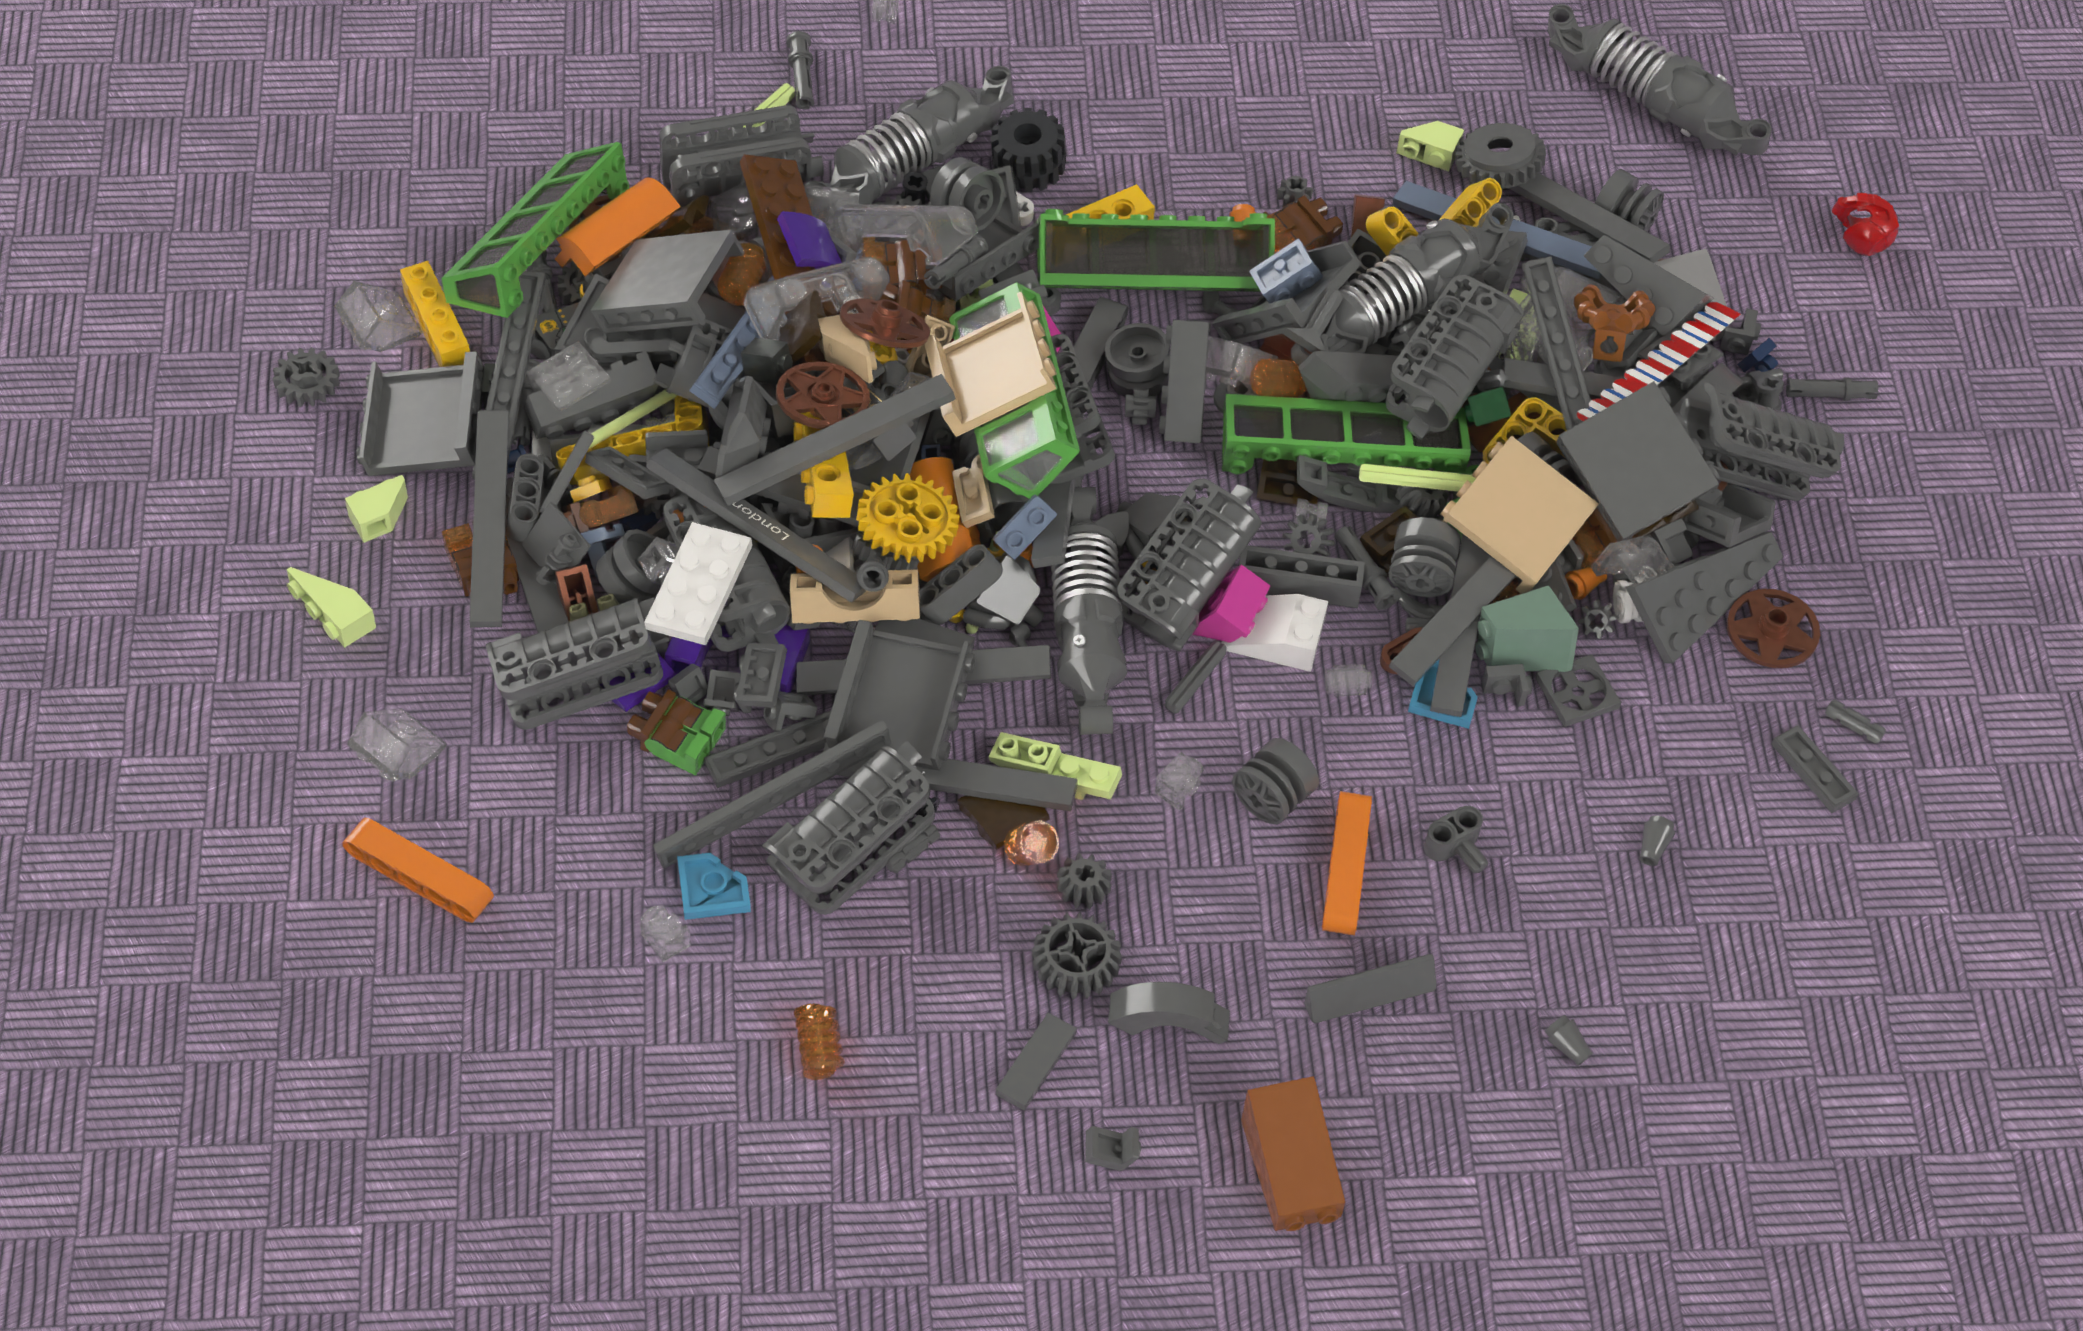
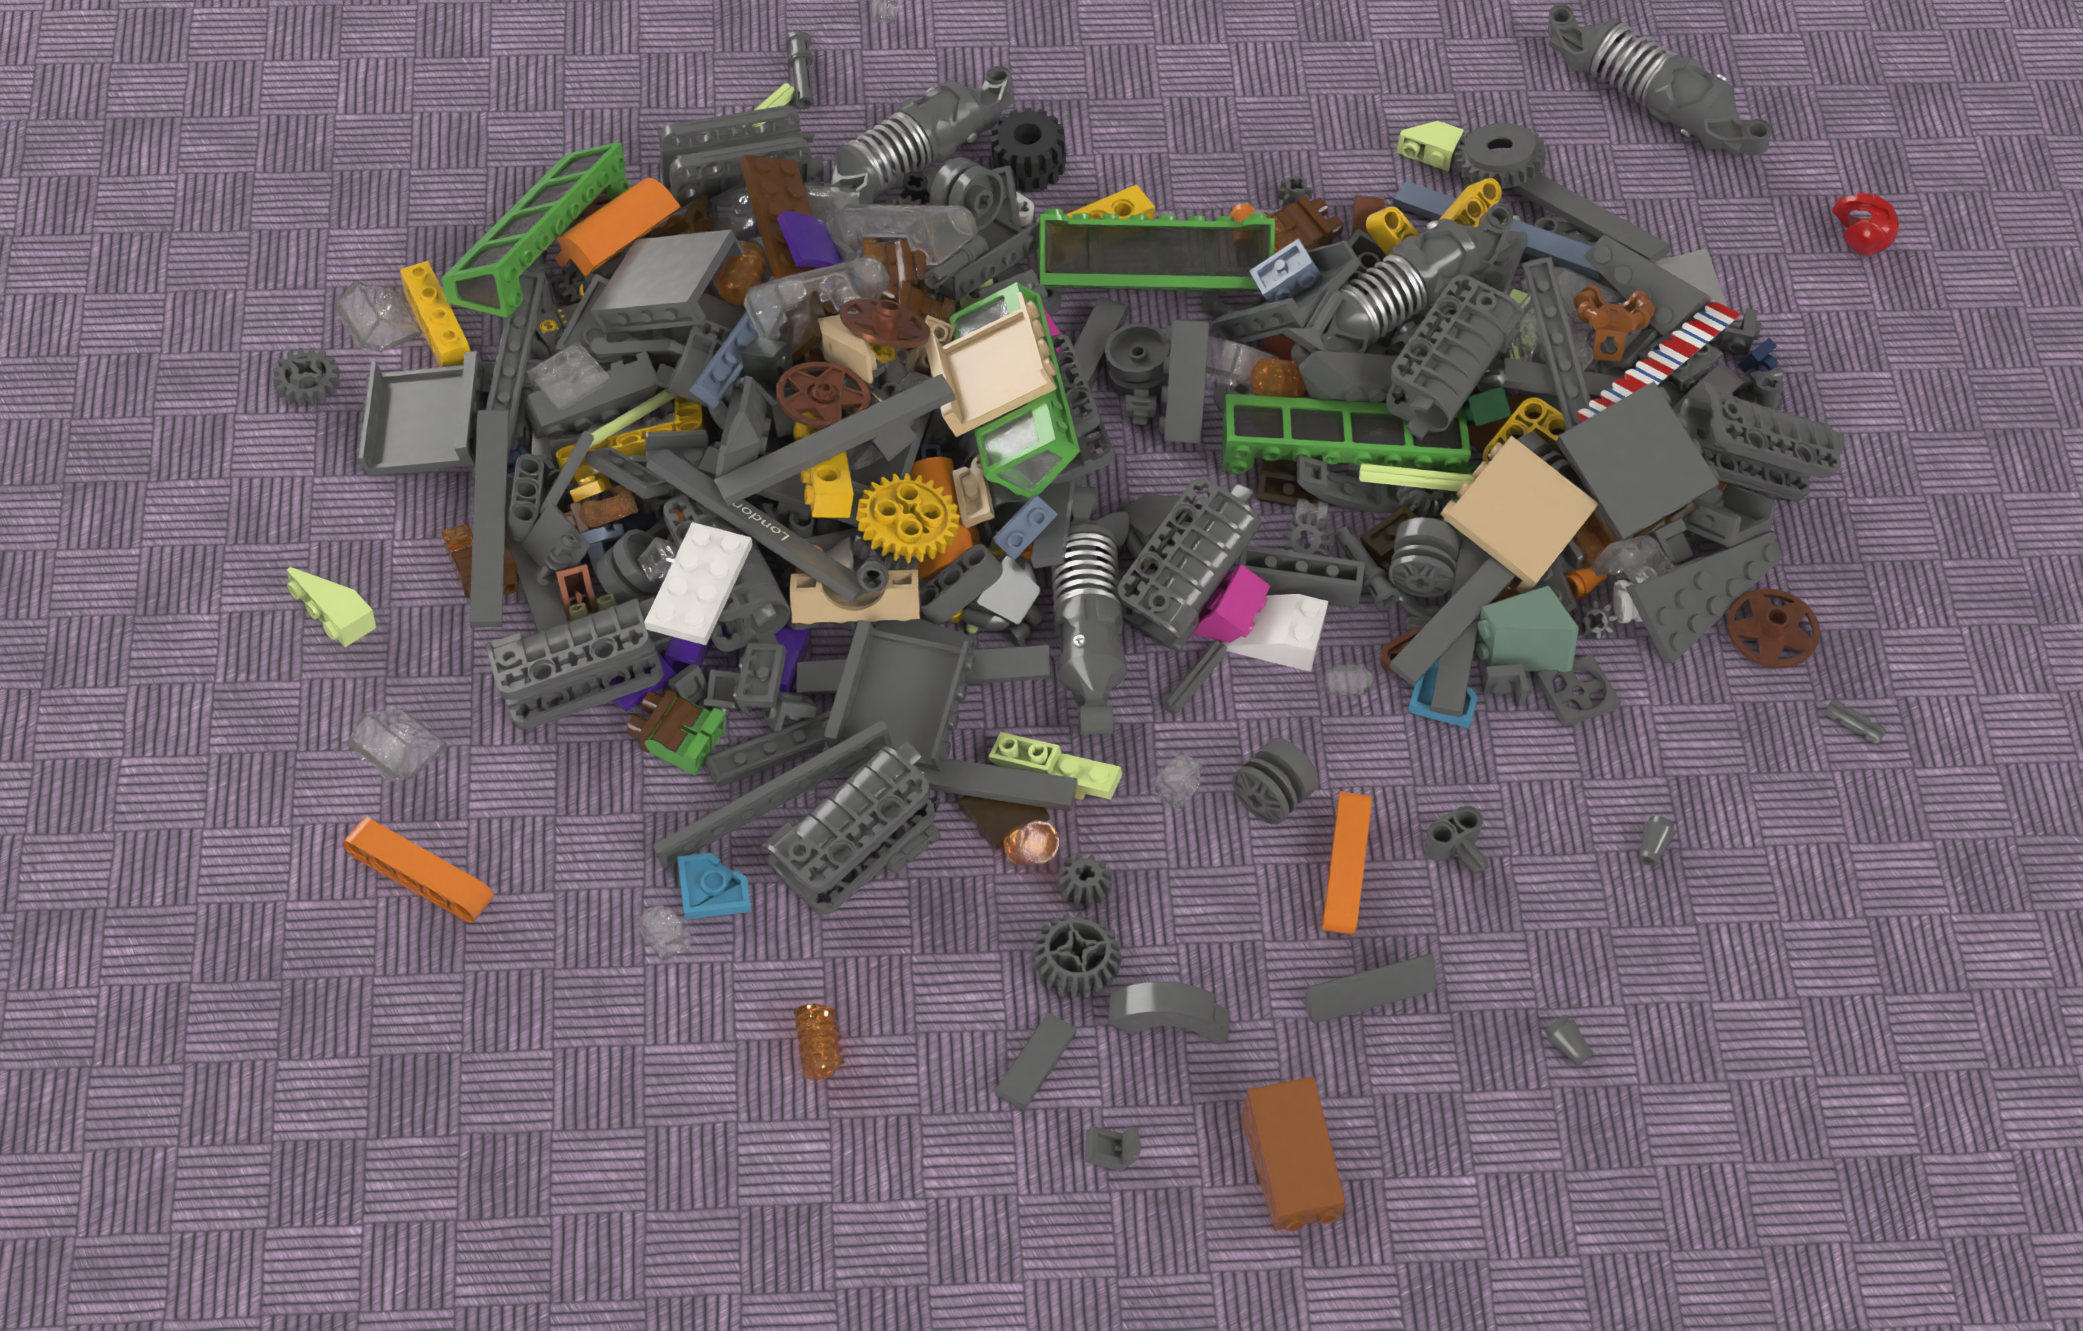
yellowish green slope [345,475,408,543] -> none
dark grey wheel [1595,169,1664,232] -> none
dark grey tile [1771,725,1859,813] -> none
dark grey pin [1786,377,1878,401] -> none

